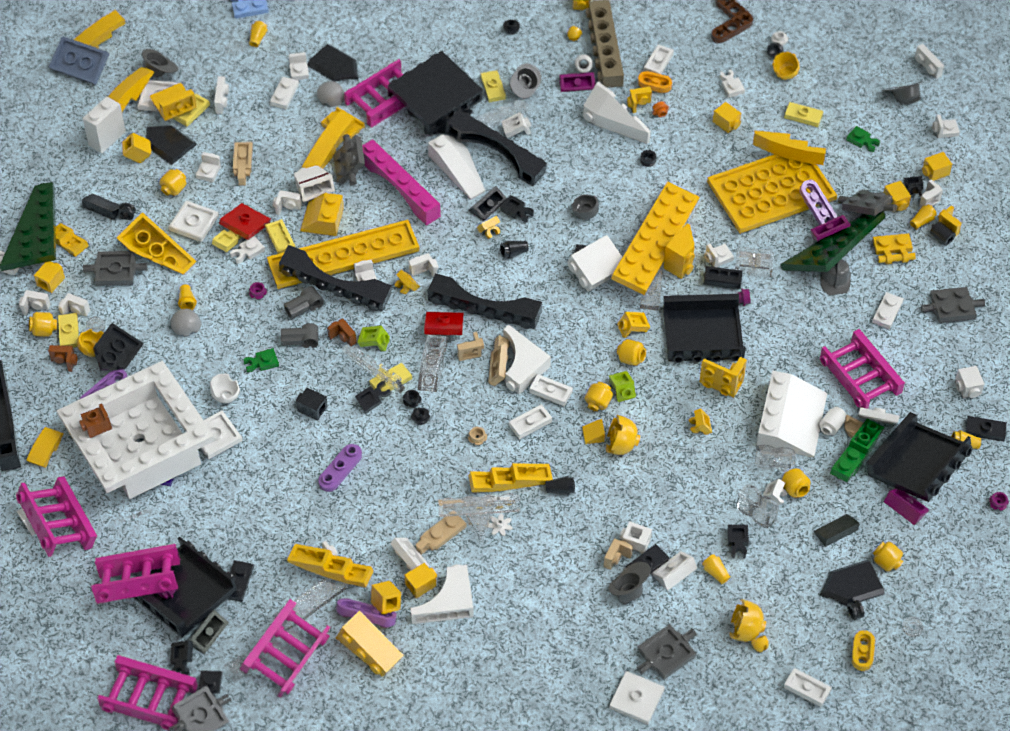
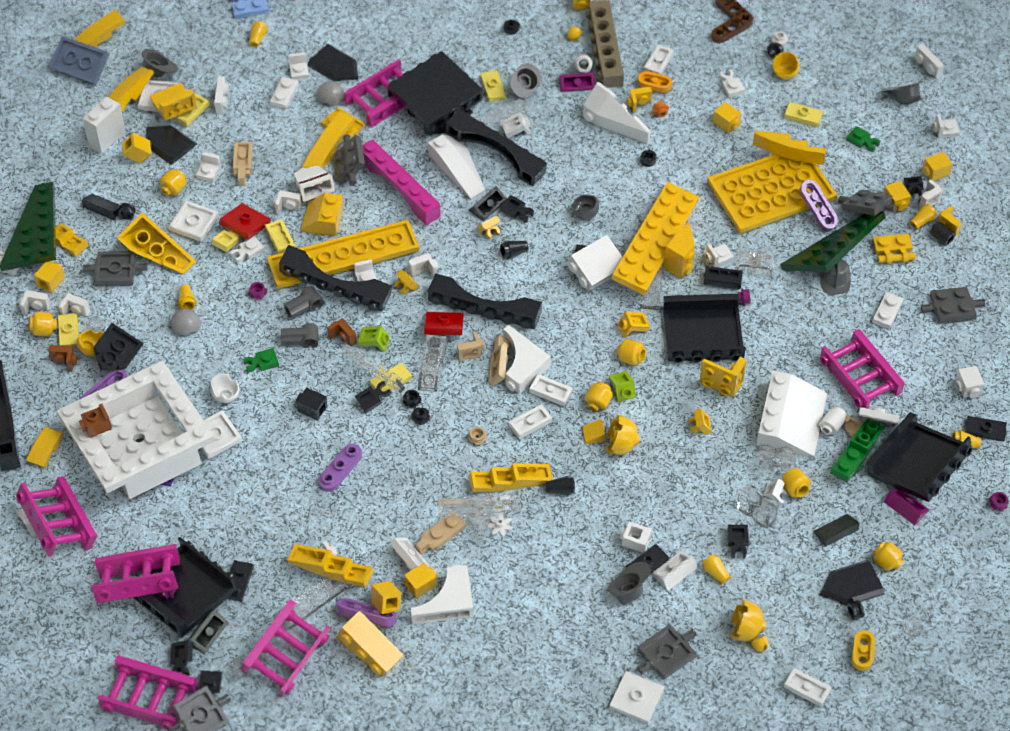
tan bracket [604,538,633,570] -> none
magenta slope [810,215,851,241] -> none

